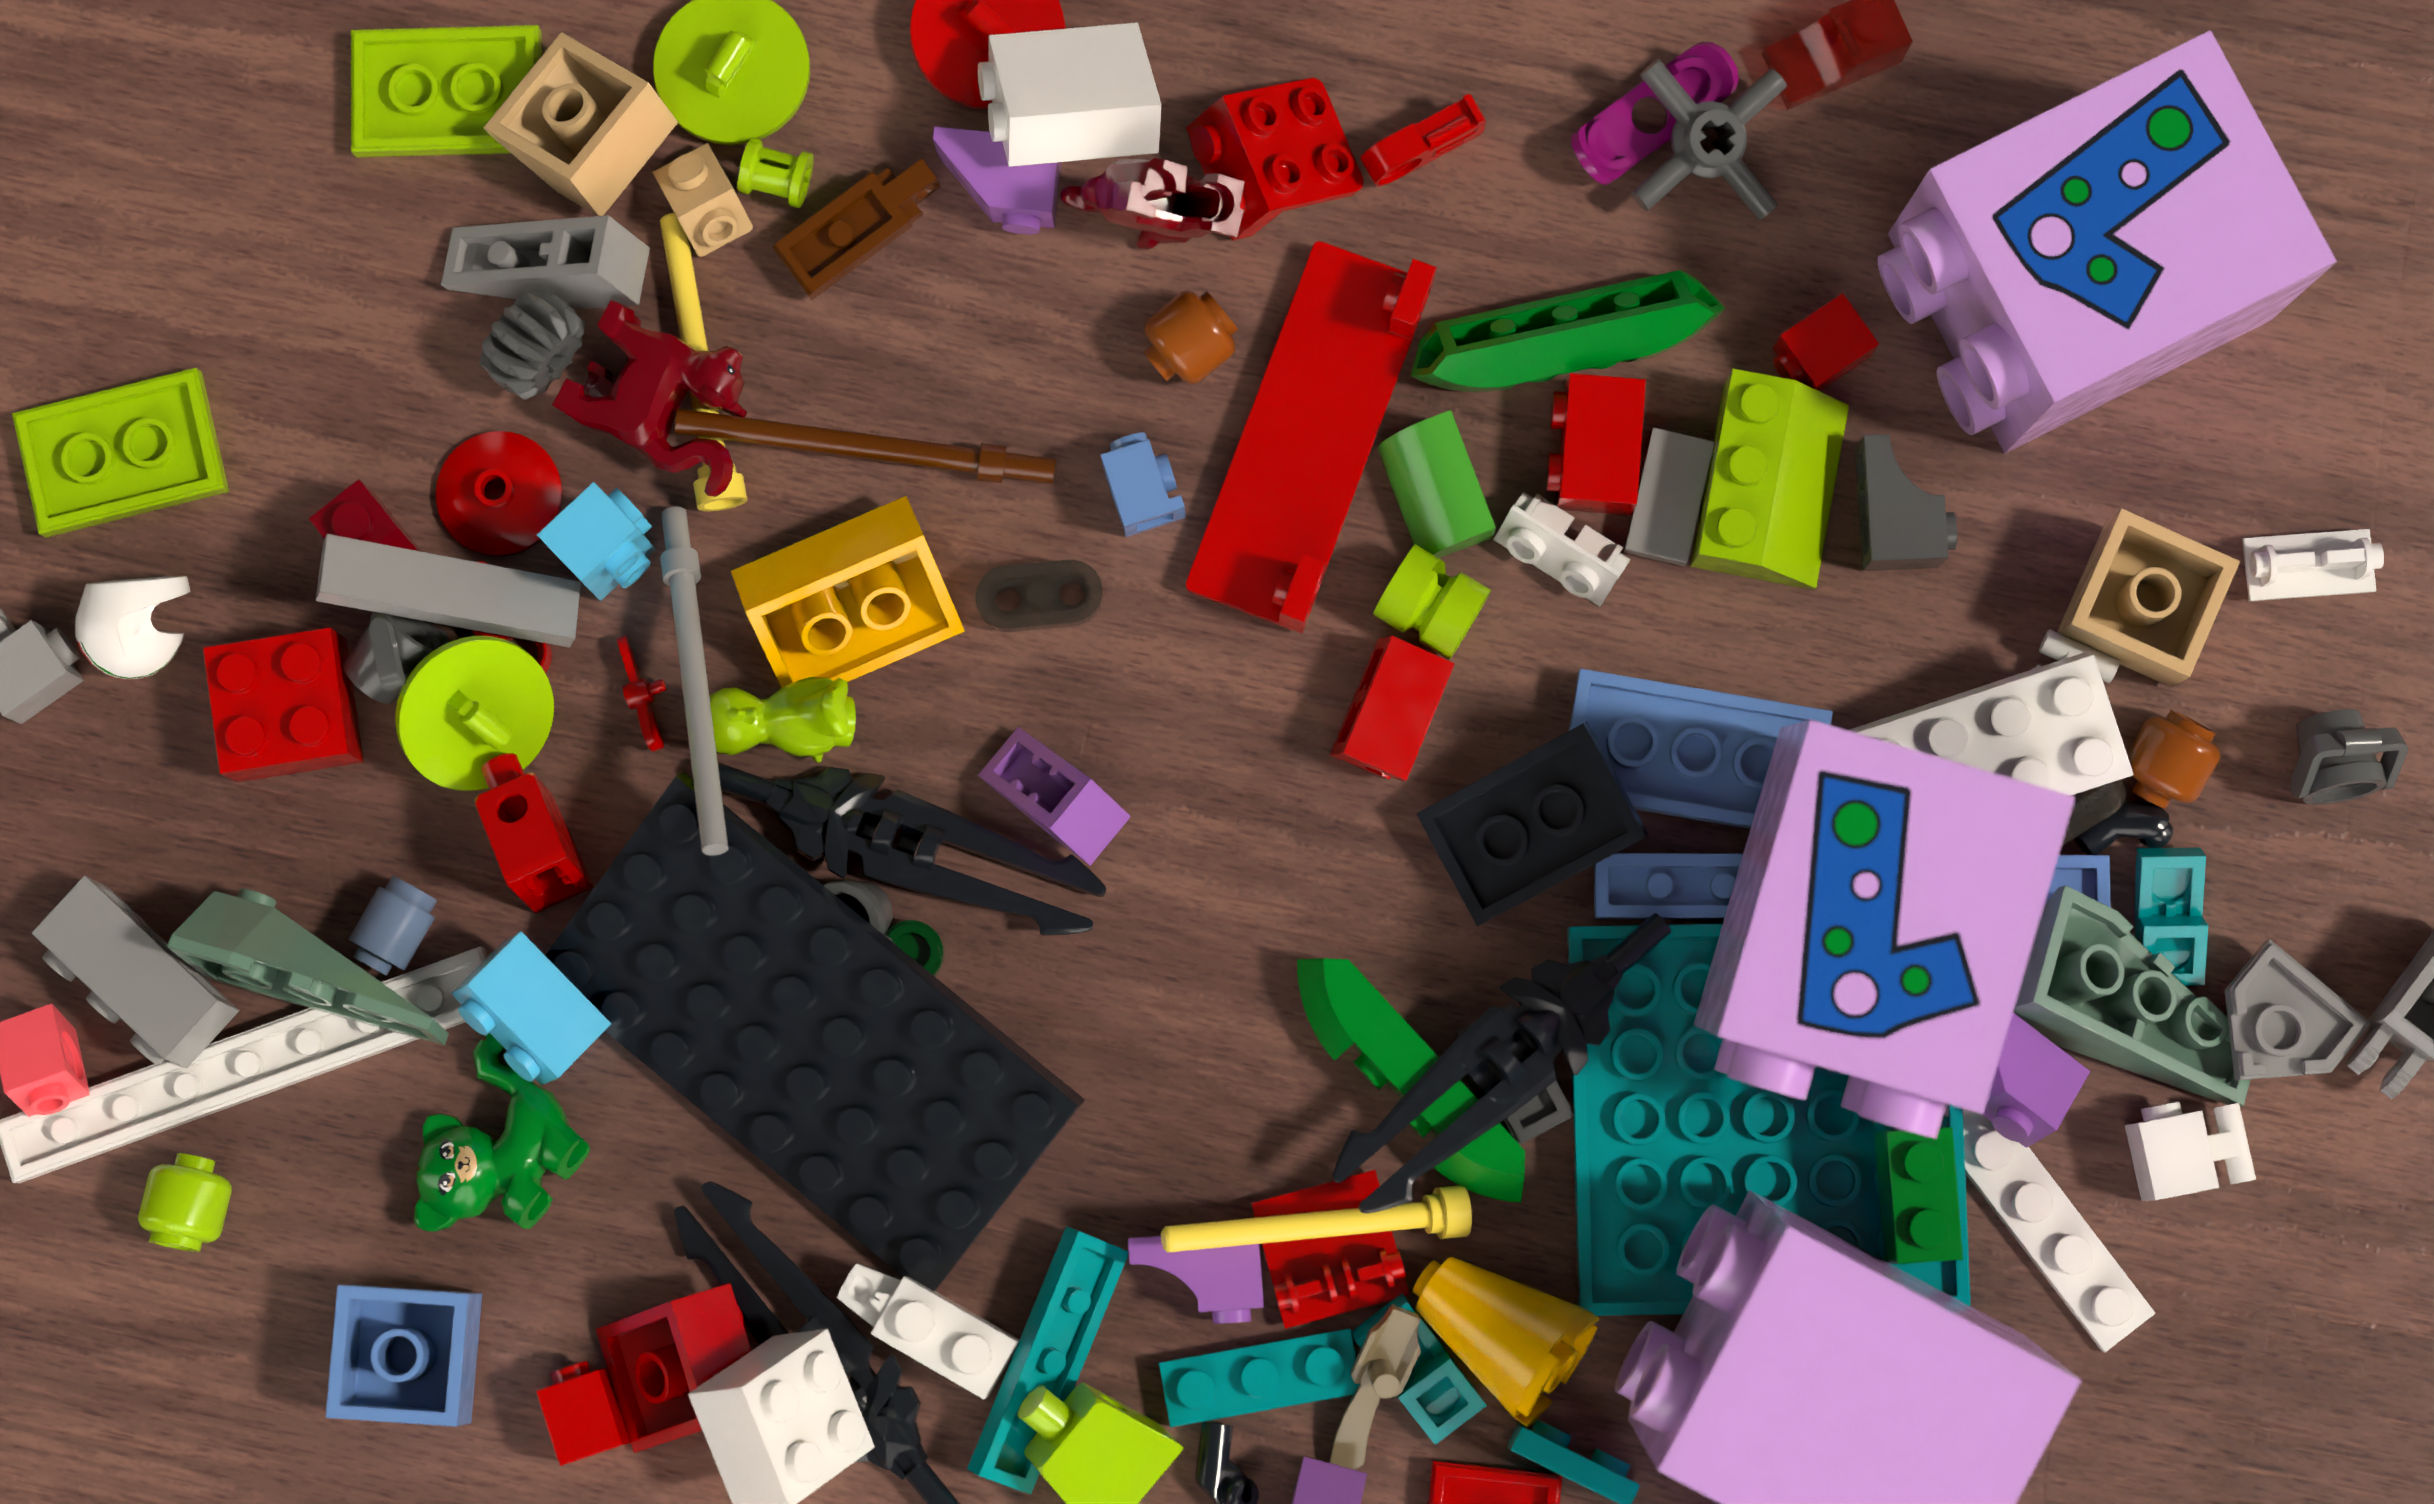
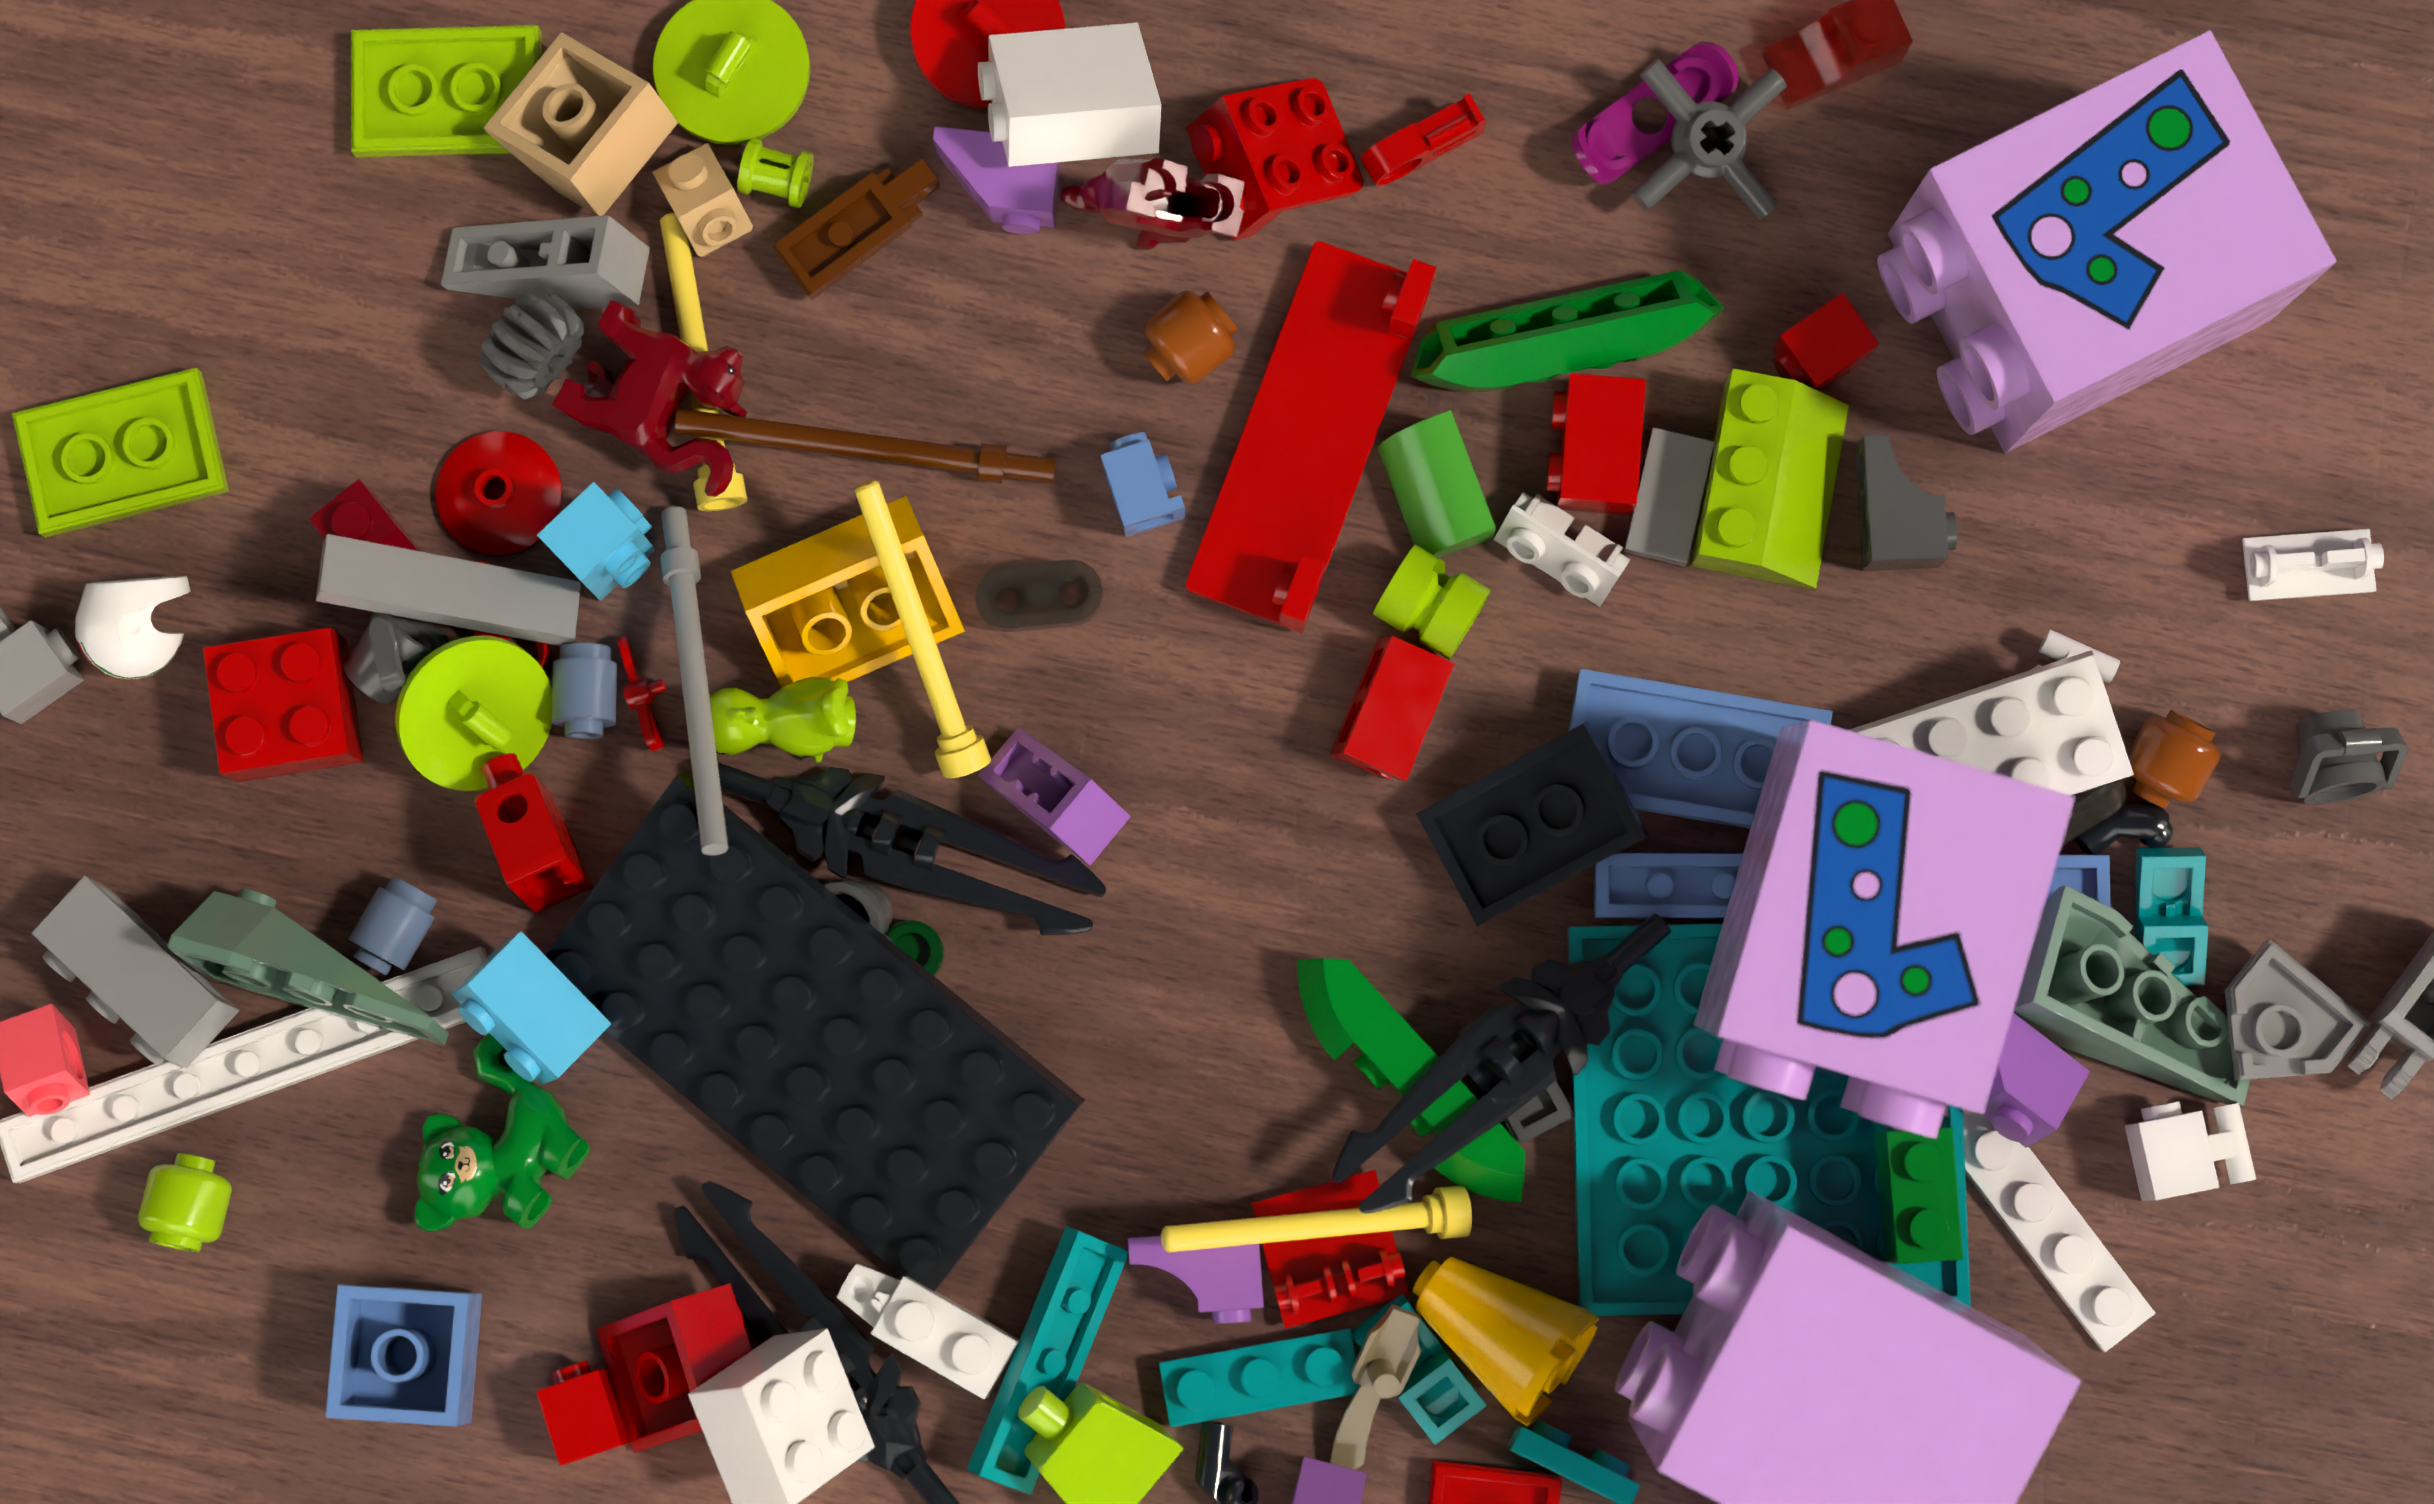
tan brick [2057,508,2240,688] -> none
none -> sand blue brick [552,643,617,739]
none -> light yellow piece [854,480,991,779]

